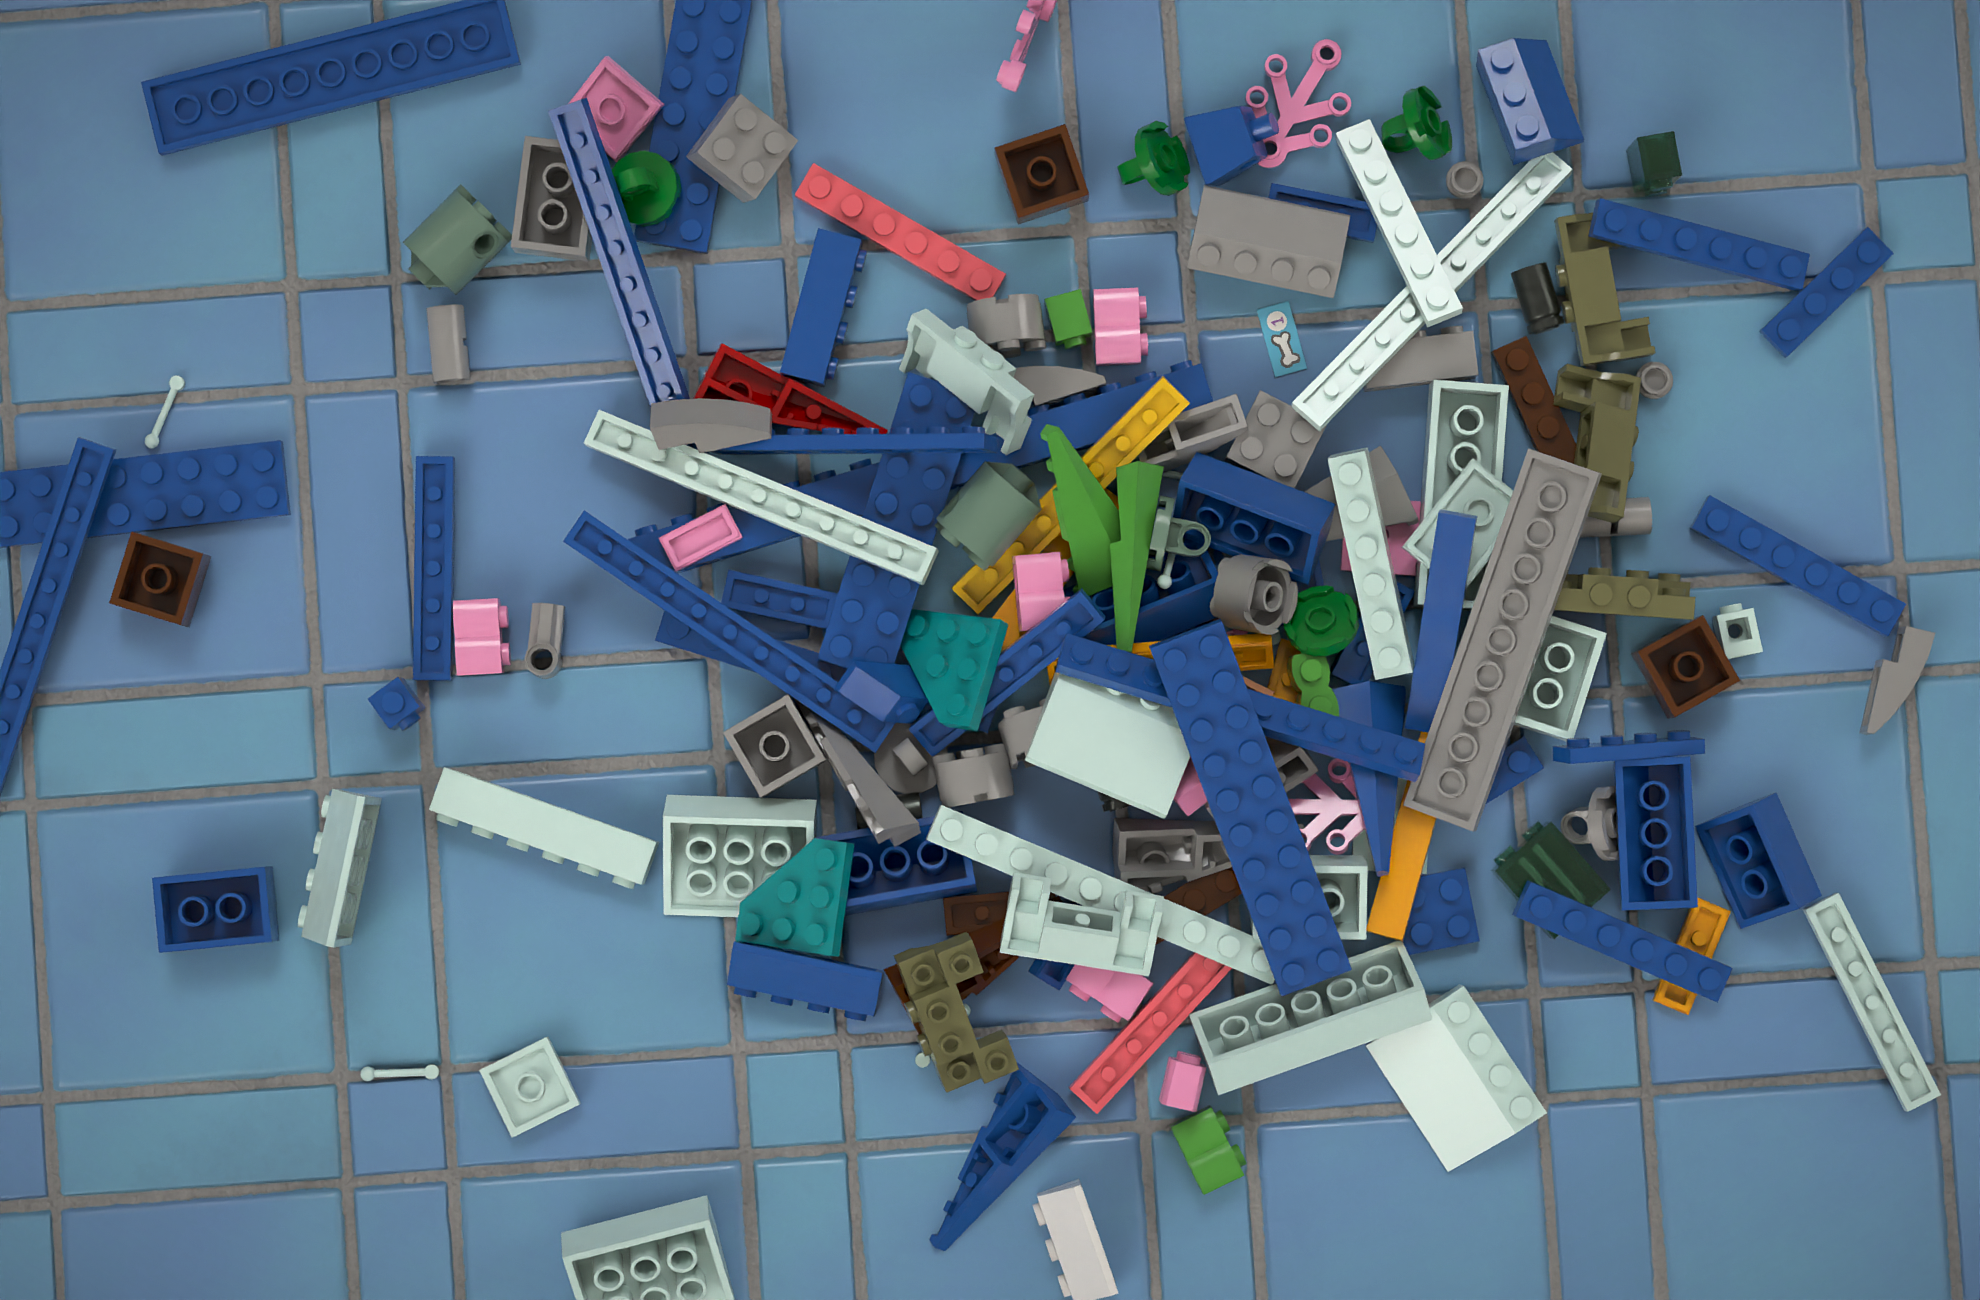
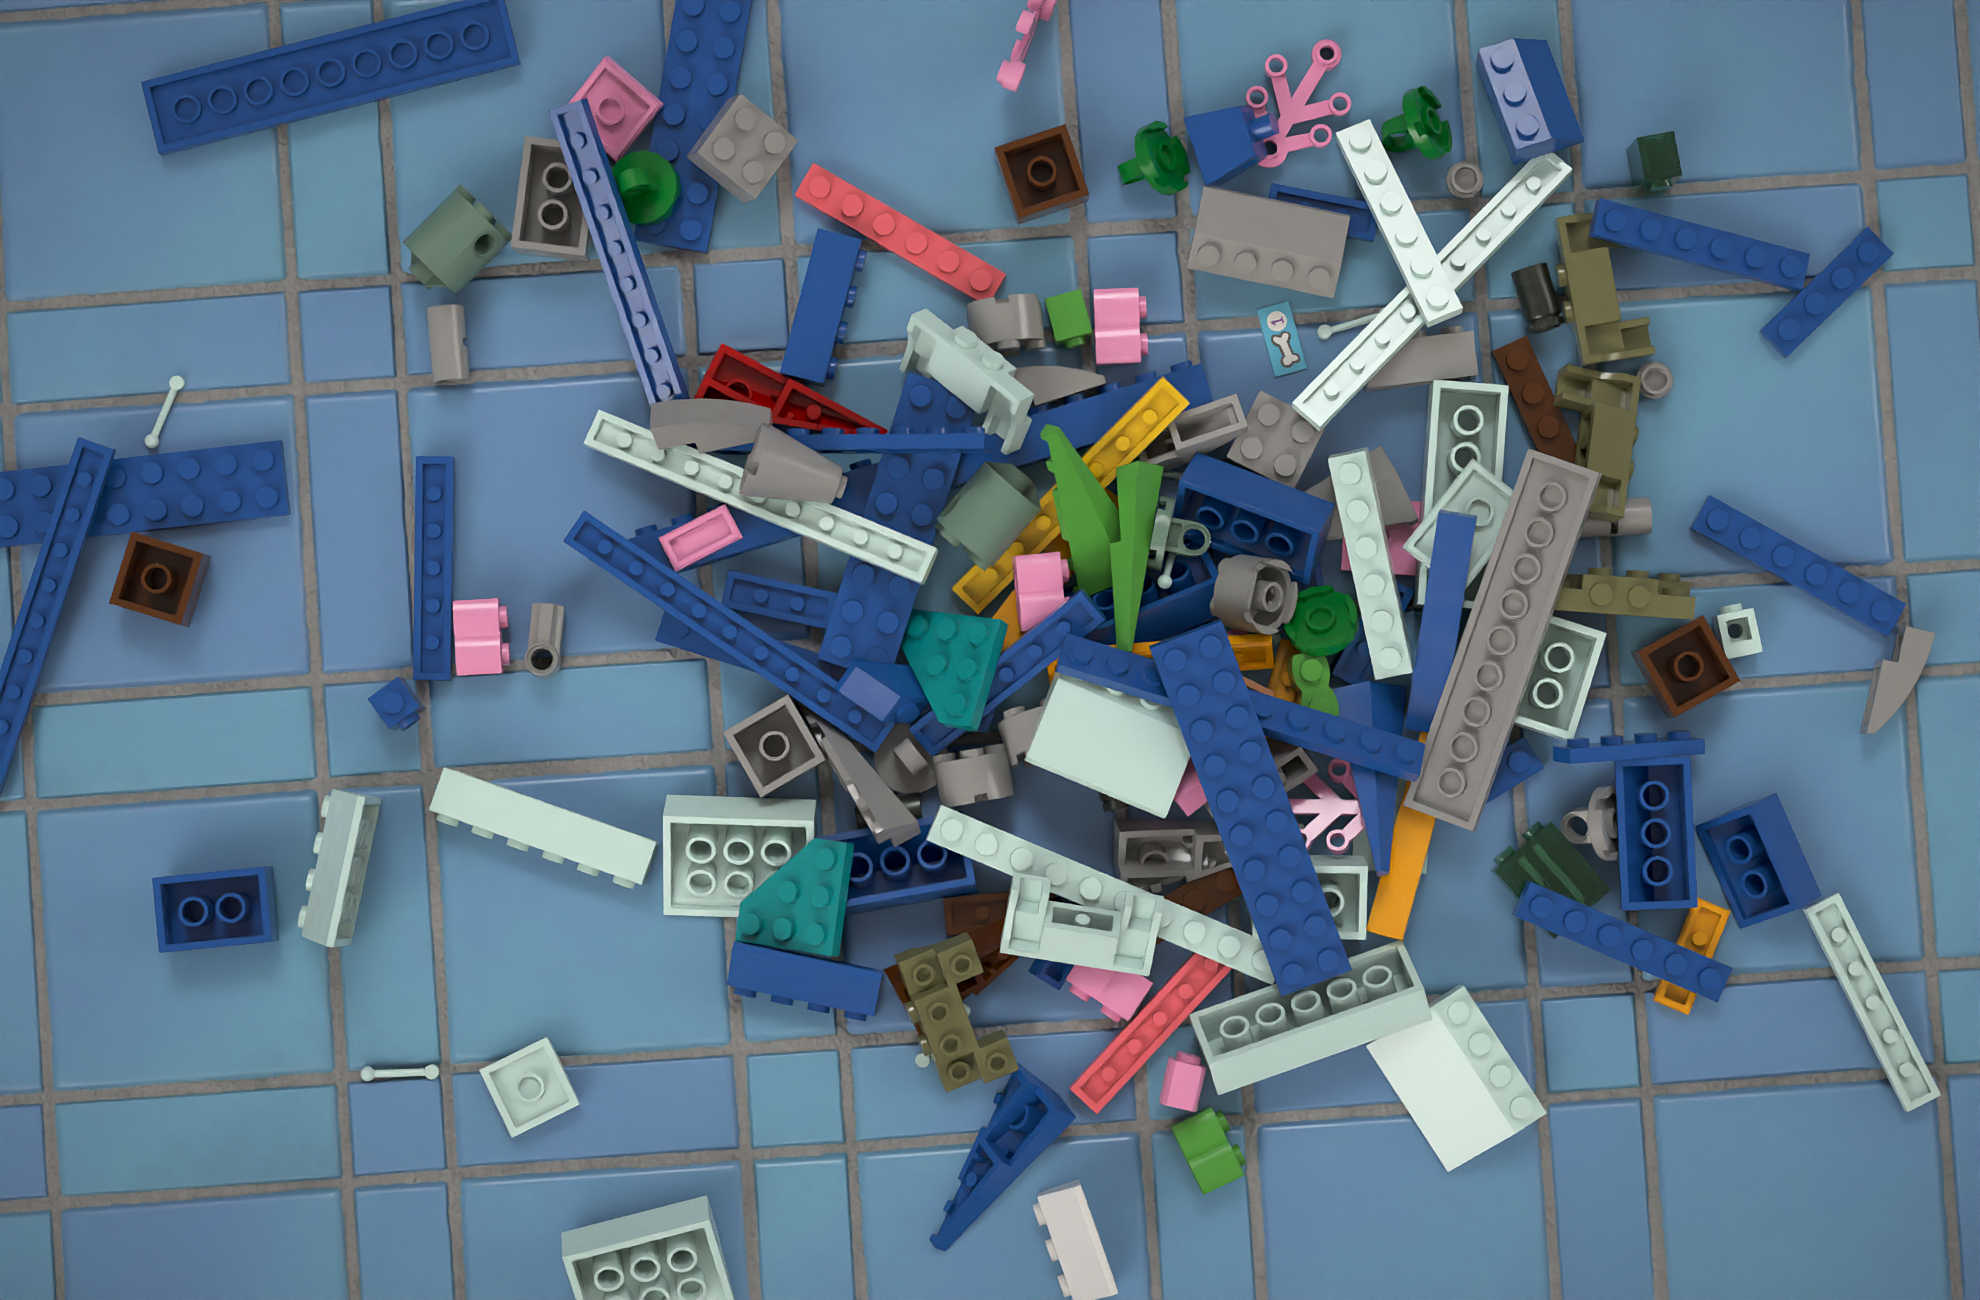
blue plate [1403,868,1480,955] -> none
none -> light grey cone [739,422,848,504]
none -> light aqua hinge [1317,307,1385,340]

